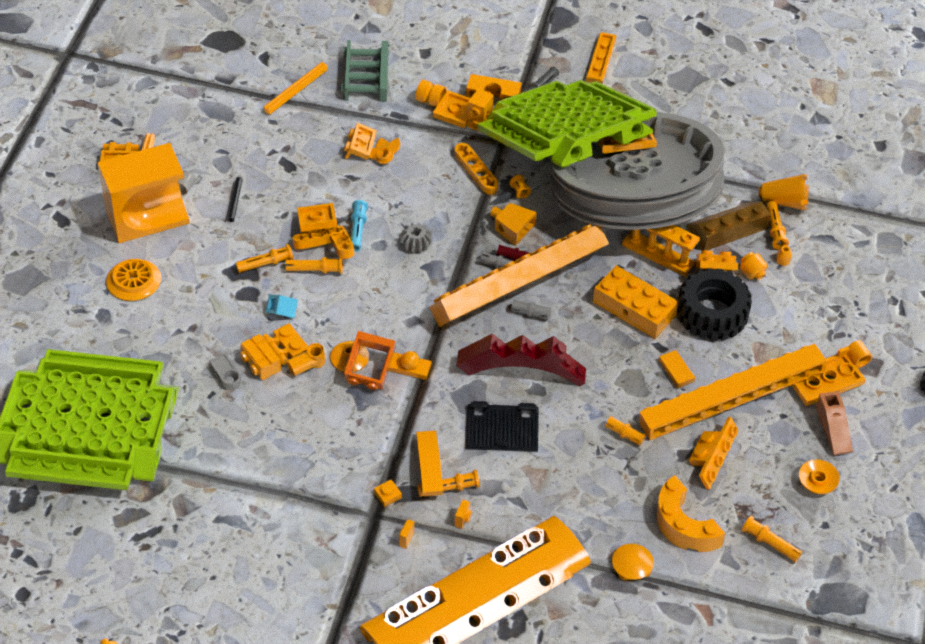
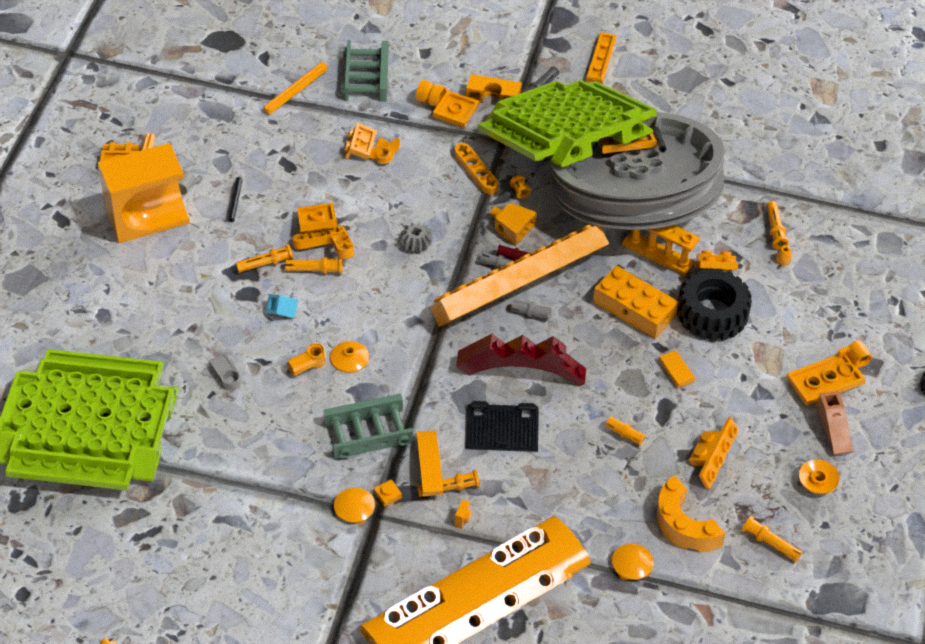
light orange piece [106,259,161,301] -> none
light orange brick [239,334,282,380] -> none
light orange plate [262,323,308,365] -> none
orange window [344,331,396,390] -> none
medium azure pin [350,200,368,252] -> none
light orange tile [389,351,432,380] -> none
light orange tile [399,519,414,549] -> none
light orange brick [467,89,494,132] -> none
light orange brick [639,343,827,440] -> none
pearl gold slope [686,202,771,250] -> none
light orange head [740,252,768,281] -> none
light orange cone [758,174,809,210] -> none
none -> sand green fence [323,393,413,459]
none -> light orange dish [334,487,375,525]
none -> black piece [653,127,666,153]

